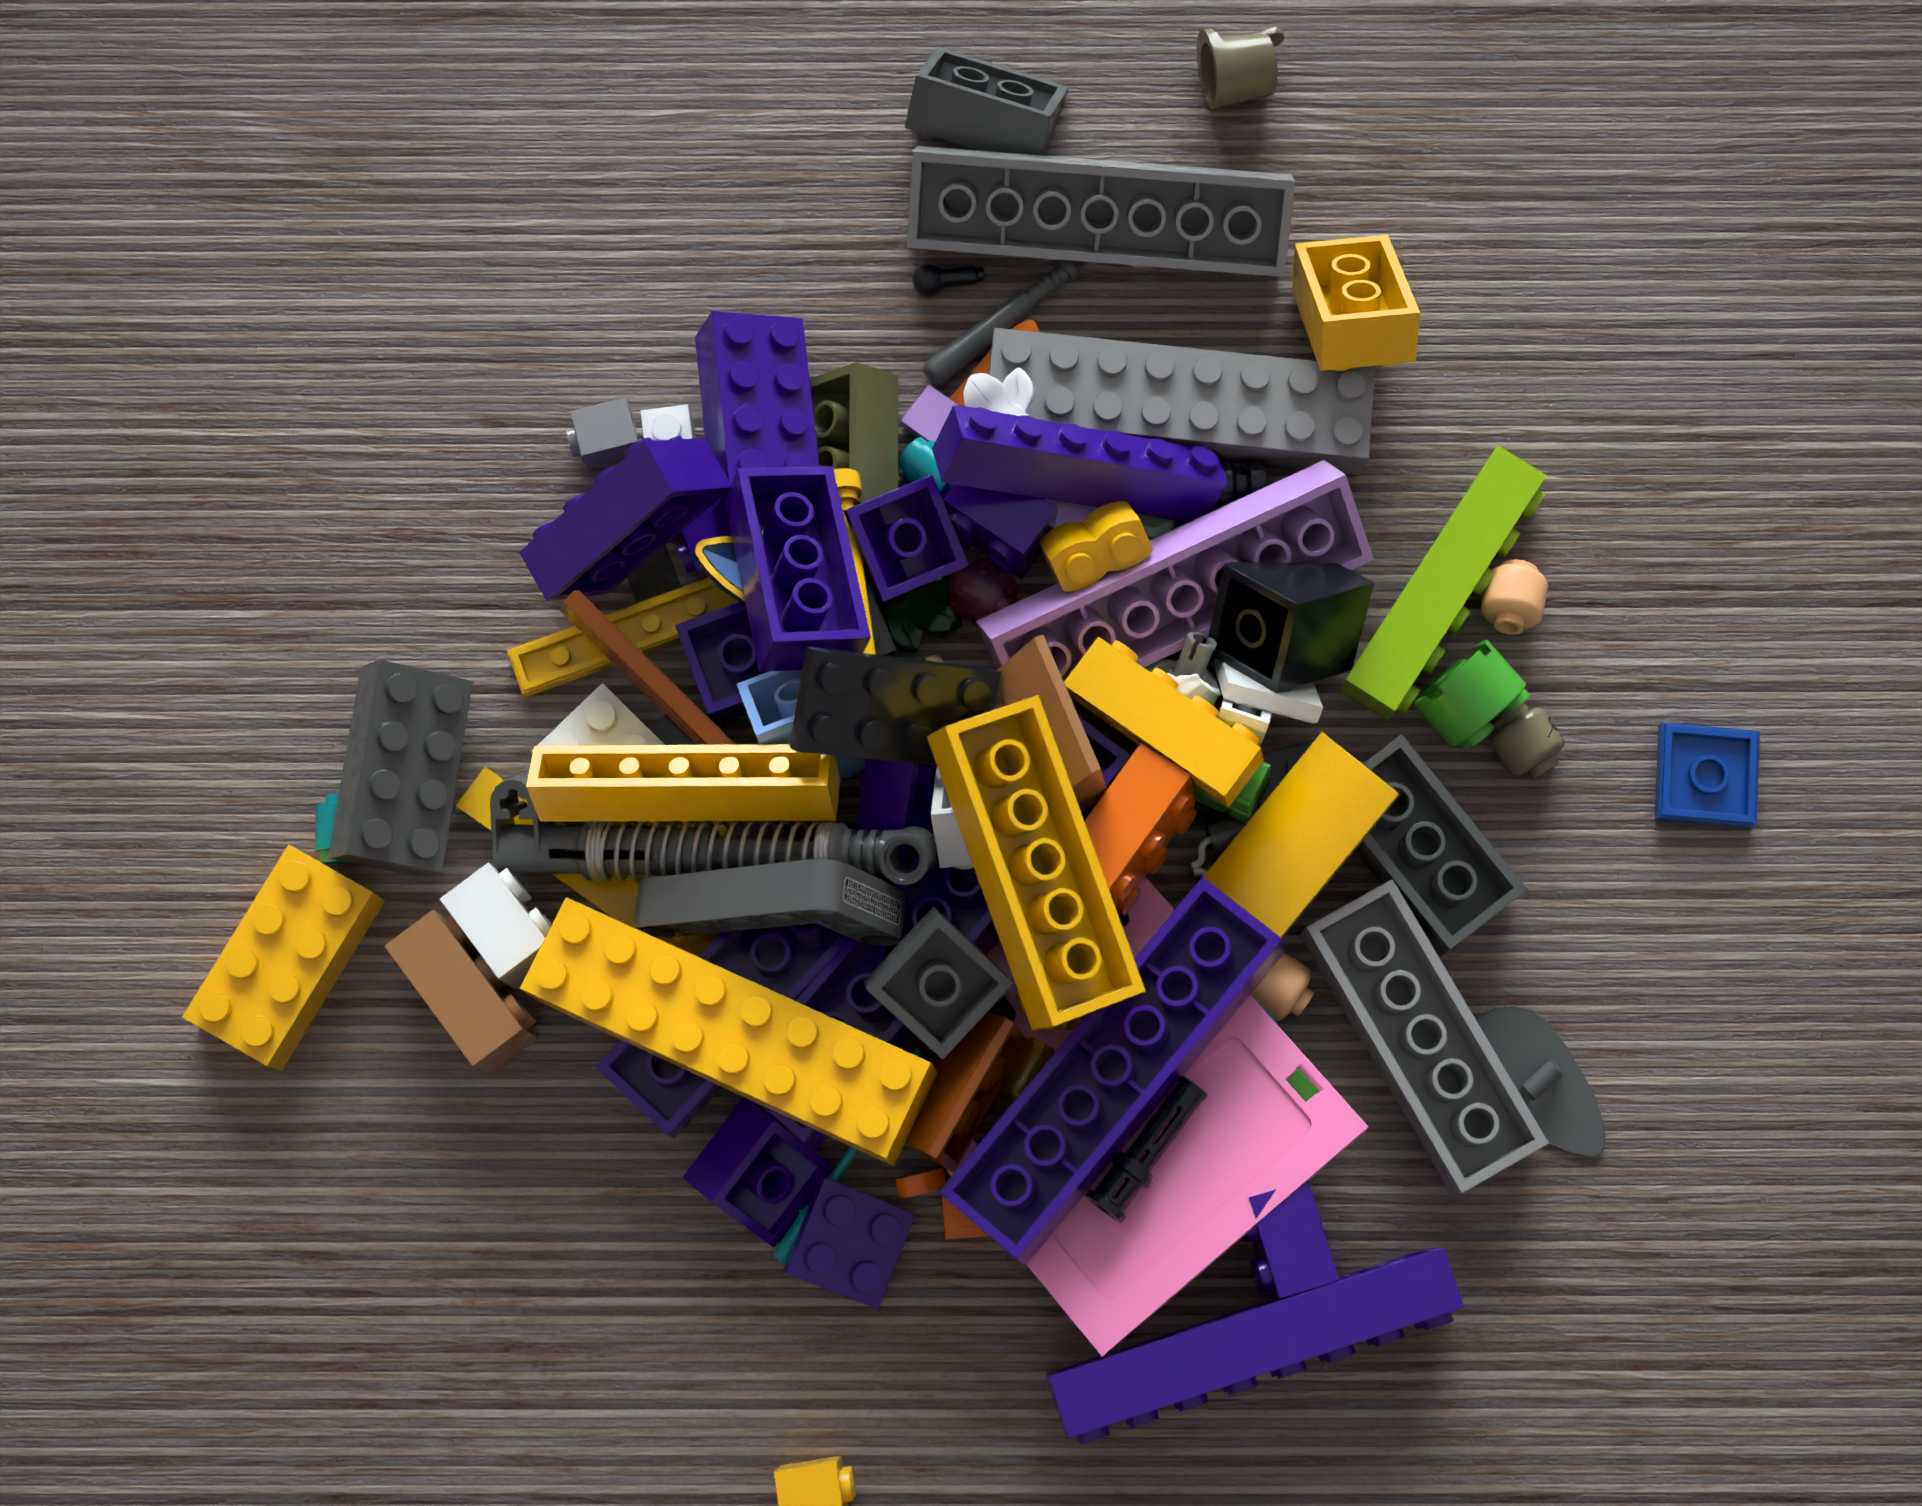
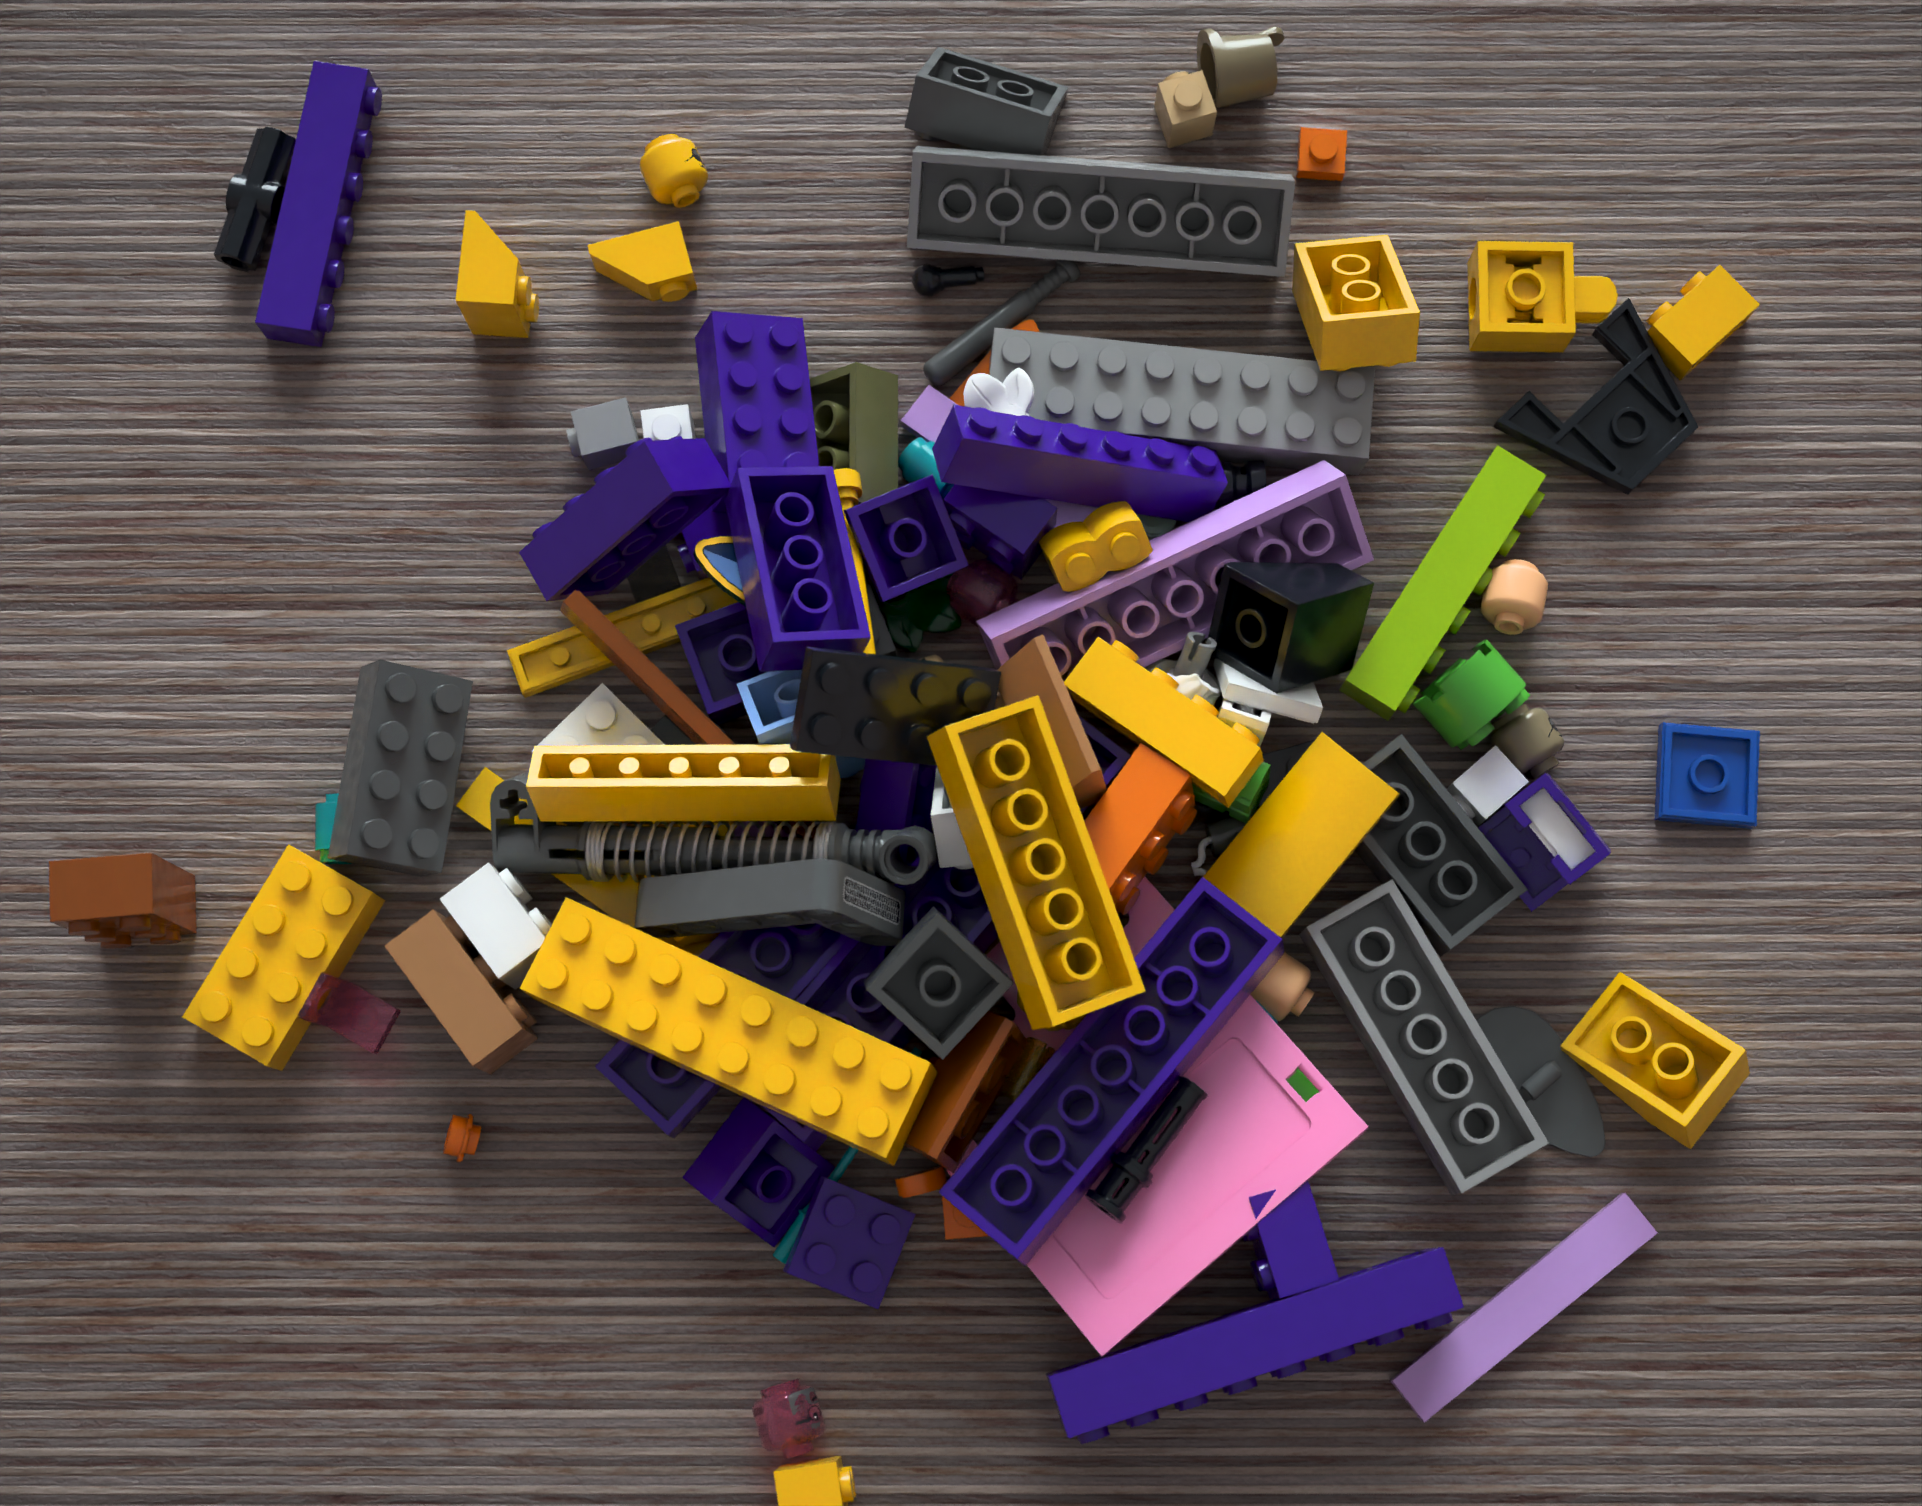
none -> dark orange brick [49,852,197,949]
none -> black piece [214,126,296,272]
none -> dark purple brick [255,61,382,347]
none -> clear pink bracket [298,972,401,1054]
none -> orange plate [443,1114,481,1163]
none -> yellow slope [455,210,539,338]
none -> yellow slope [588,221,698,302]
none -> yellow head [640,134,708,208]
none -> clear pink head [752,1378,826,1459]
none -> tan brick [1154,70,1217,148]
none -> orange plate [1296,127,1347,181]
none -> lavender tile [1390,1193,1657,1422]
none -> white brick [1447,745,1529,827]
none -> yellow brick [1467,241,1618,352]
none -> dark purple brick [1478,773,1611,912]
none -> black wing [1493,298,1699,495]
none -> yellow slope [1560,972,1750,1150]
none -> yellow brick [1646,265,1760,381]

